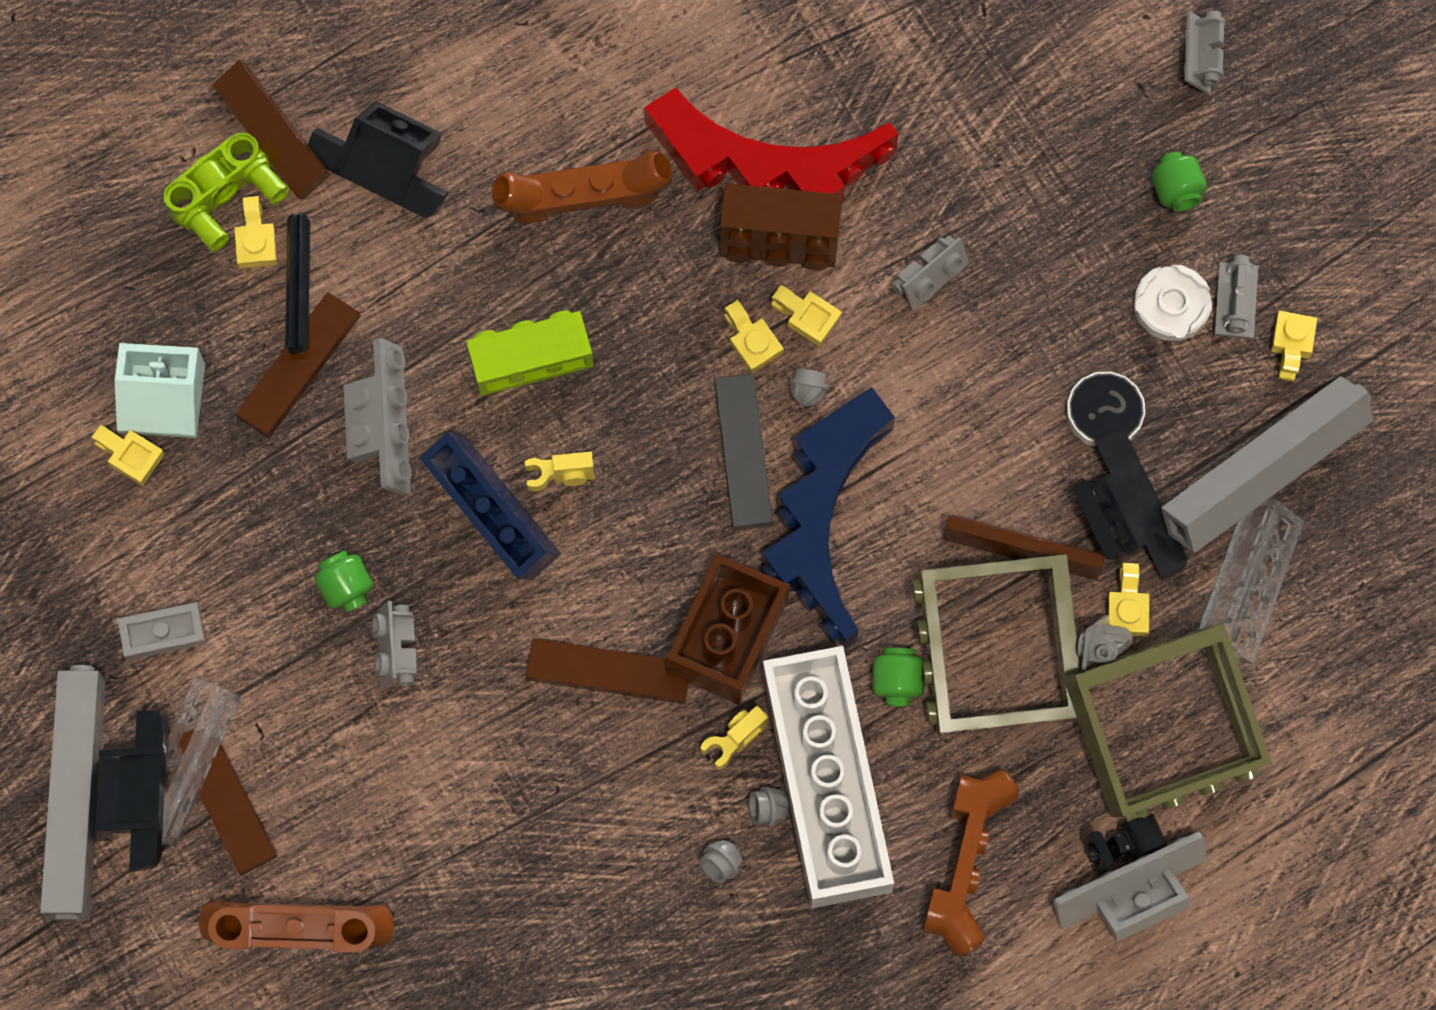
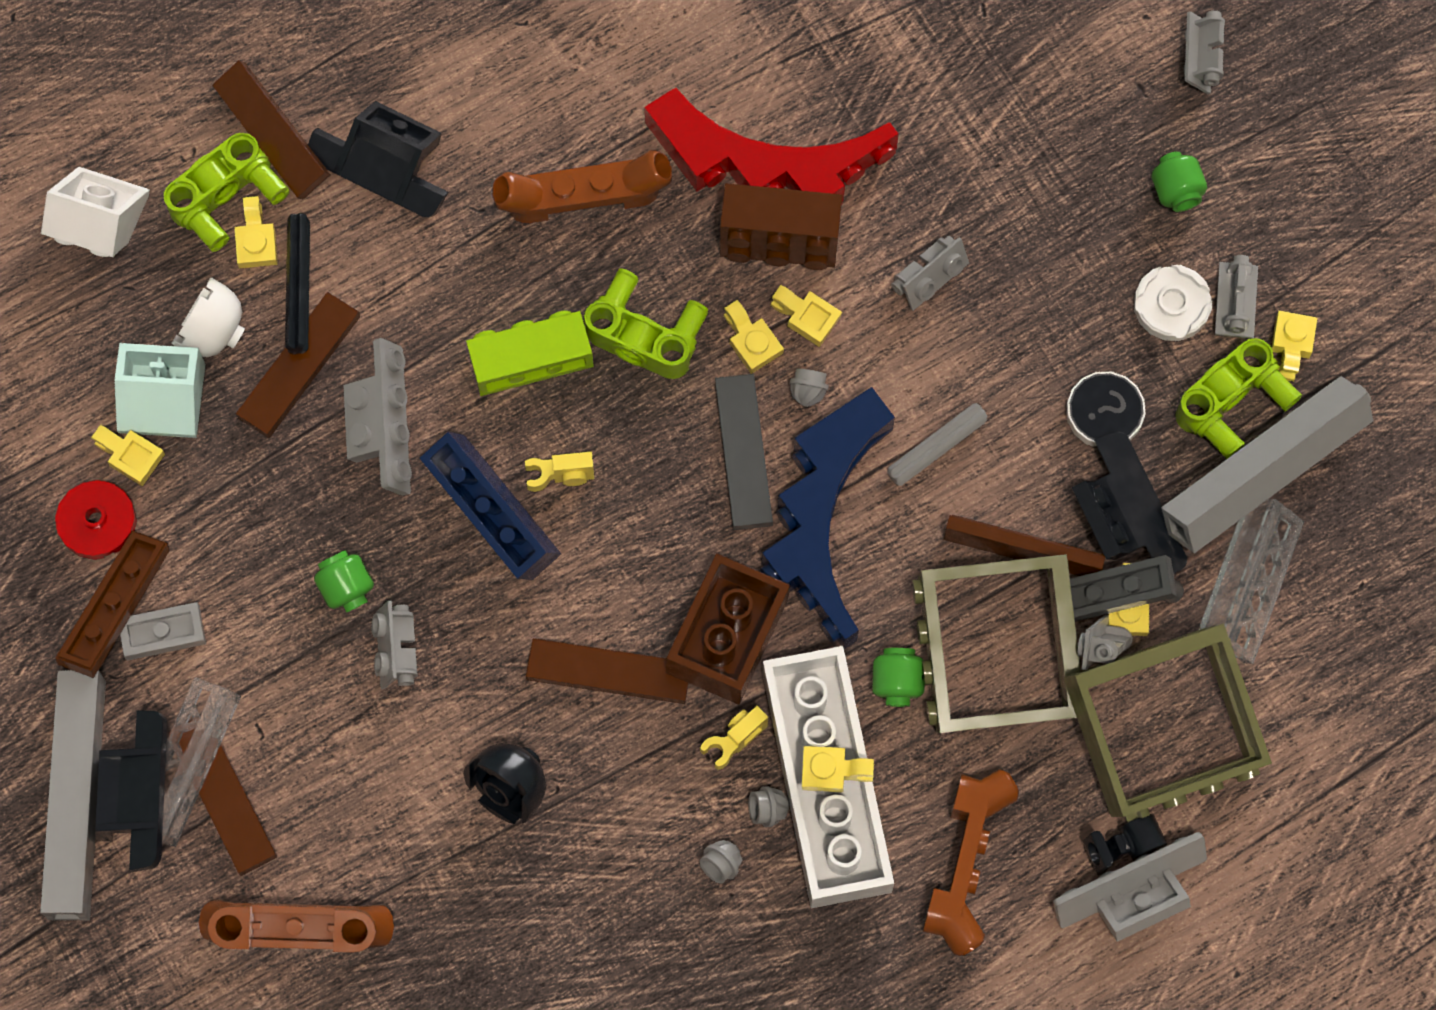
none -> white slope [41,167,150,257]
none -> red plate [55,480,137,560]
none -> reddish brown tile [55,531,170,678]
none -> white cylinder [172,278,245,357]
none -> black cylinder [463,743,547,824]
none -> lime piece [584,268,708,379]
none -> light yellow plate [802,746,874,792]
none -> light grey axle [887,403,988,486]
none -> dark grey piece [1070,555,1184,622]
none -> lime piece [1175,338,1302,459]

